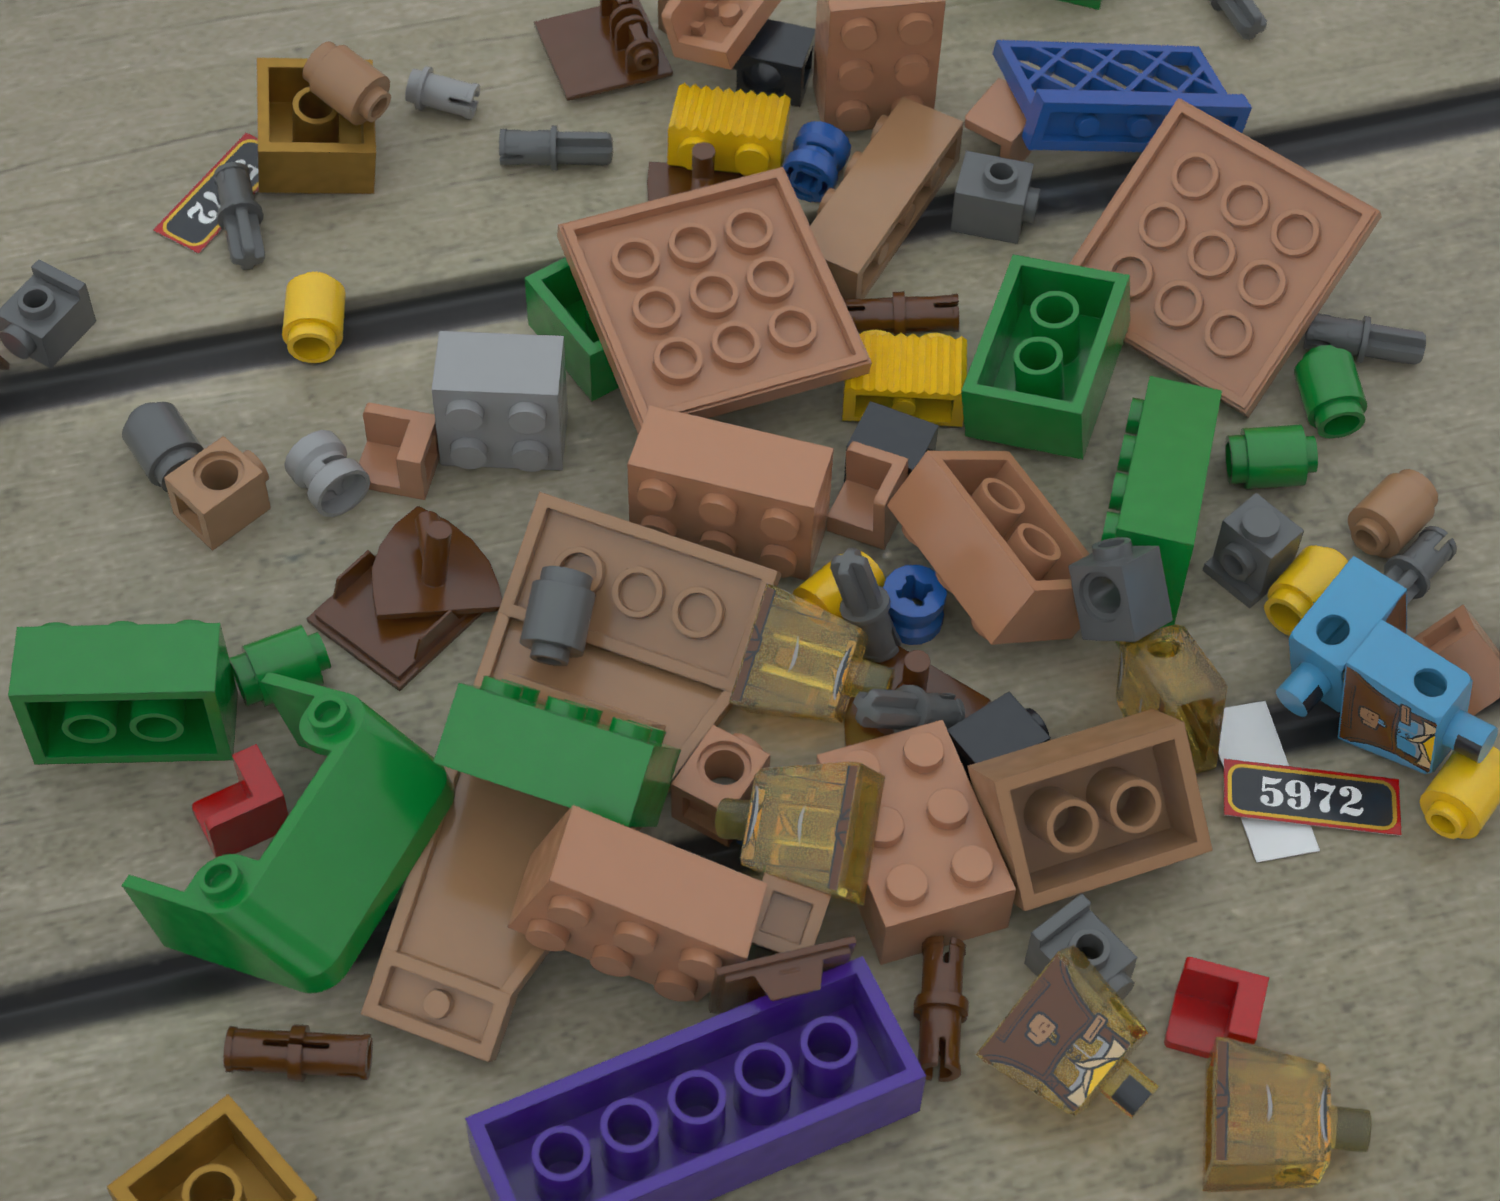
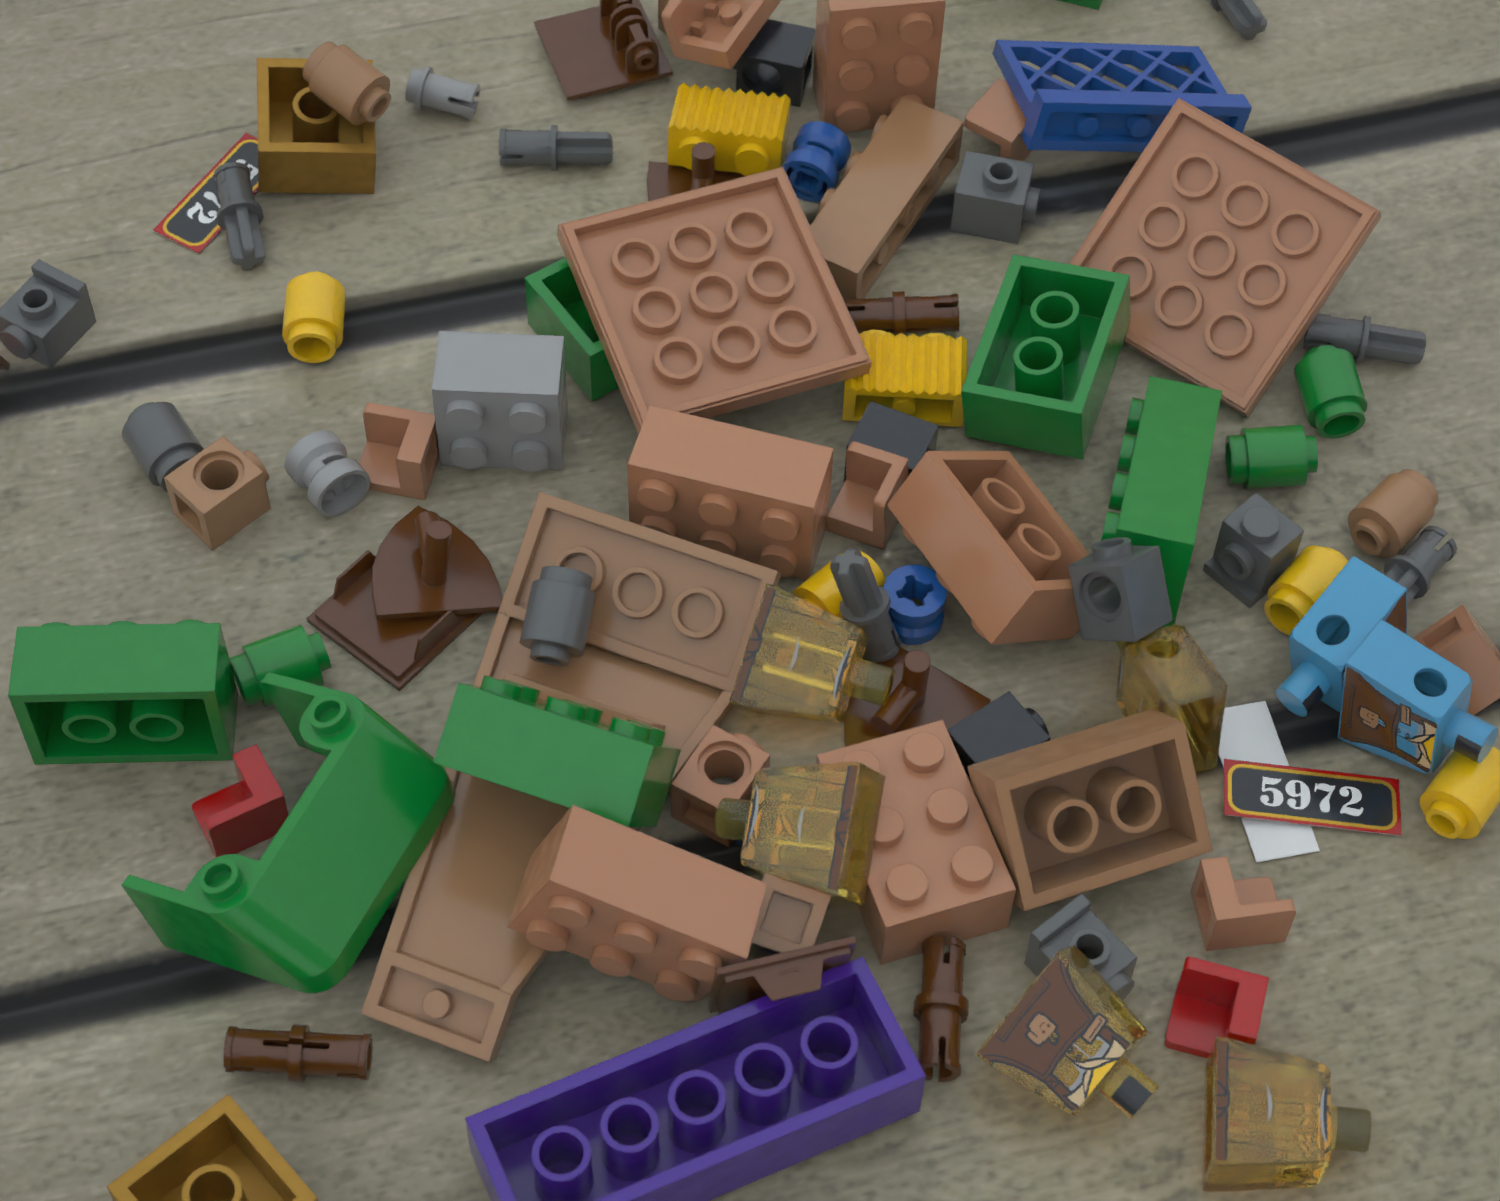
dark grey axle [853,685,965,733] -> none
none -> nougat panel [1190,856,1296,951]

